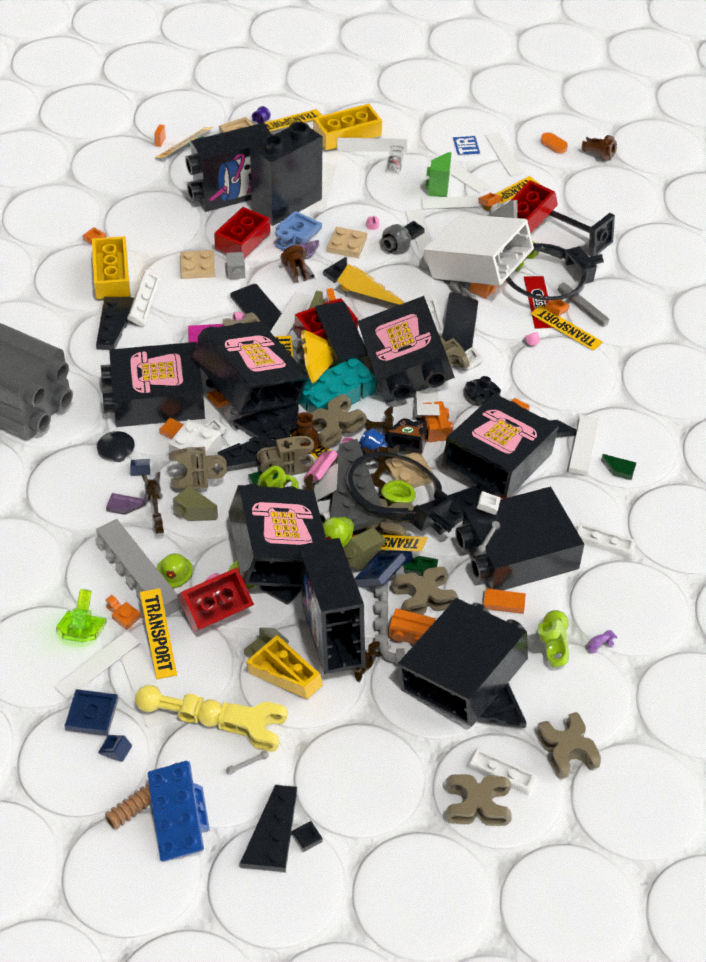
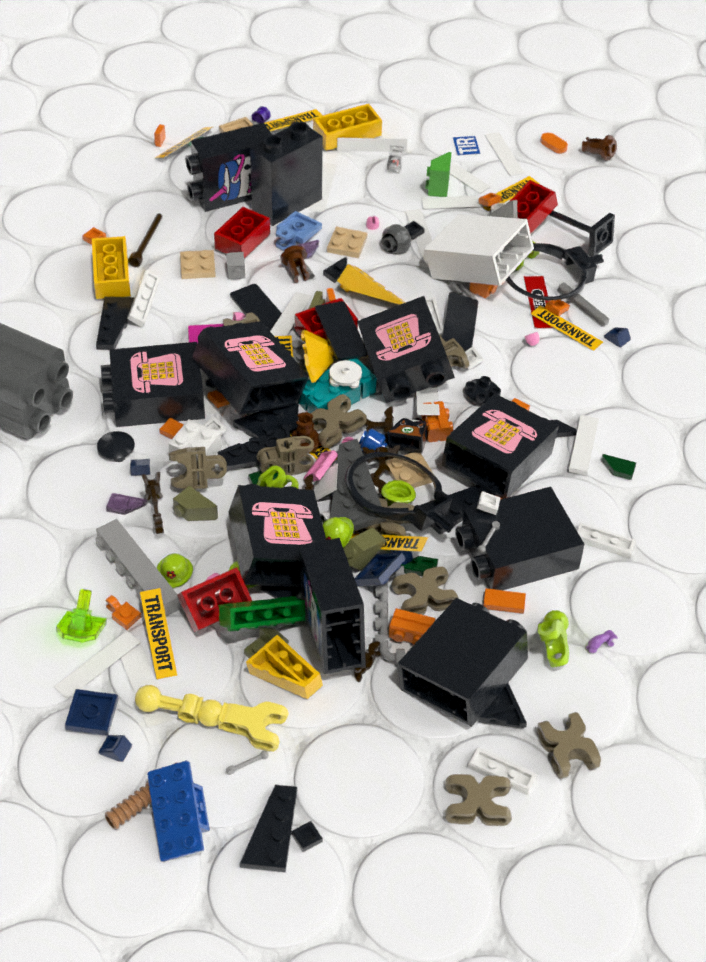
none -> dark brown piece [128,213,162,267]
none -> green brick [219,596,305,631]
none -> white piece [330,361,362,388]
none -> dark blue slope [604,327,631,347]

